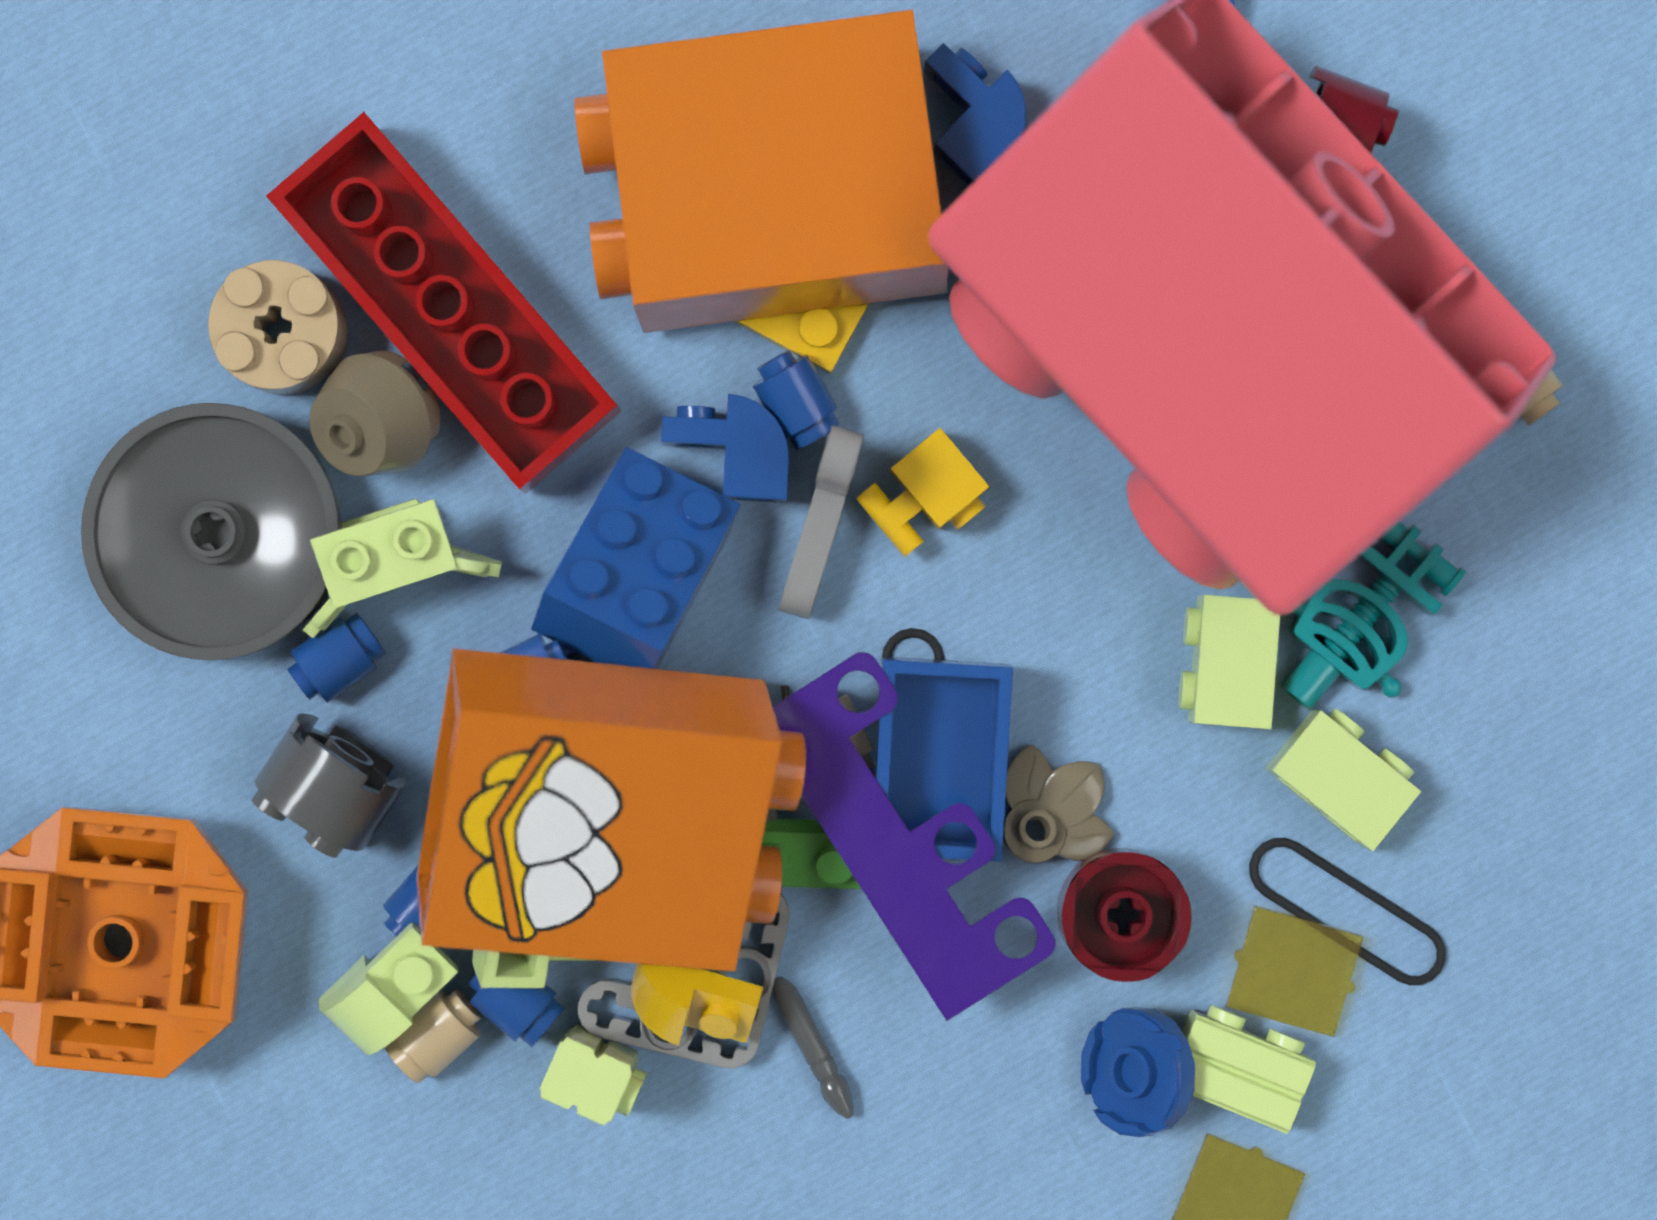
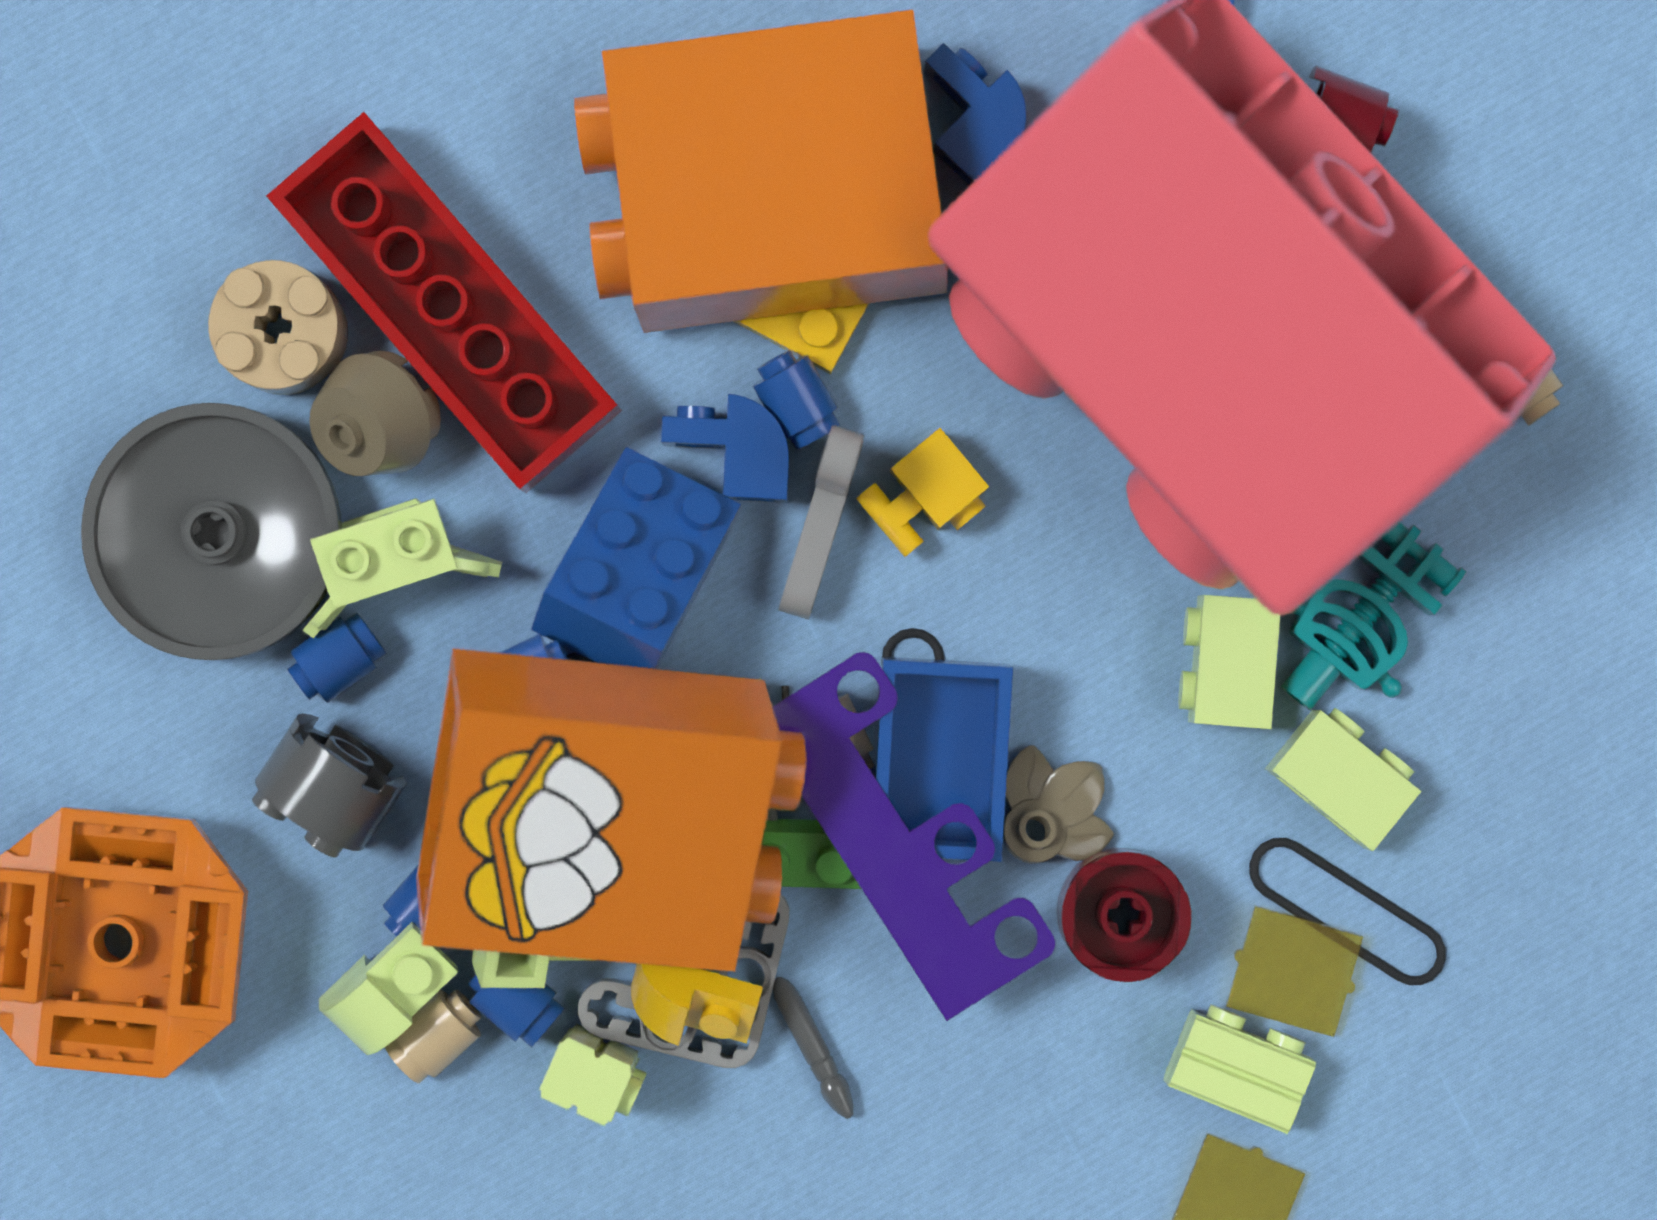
blue tile [1081,1007,1195,1137] -> none

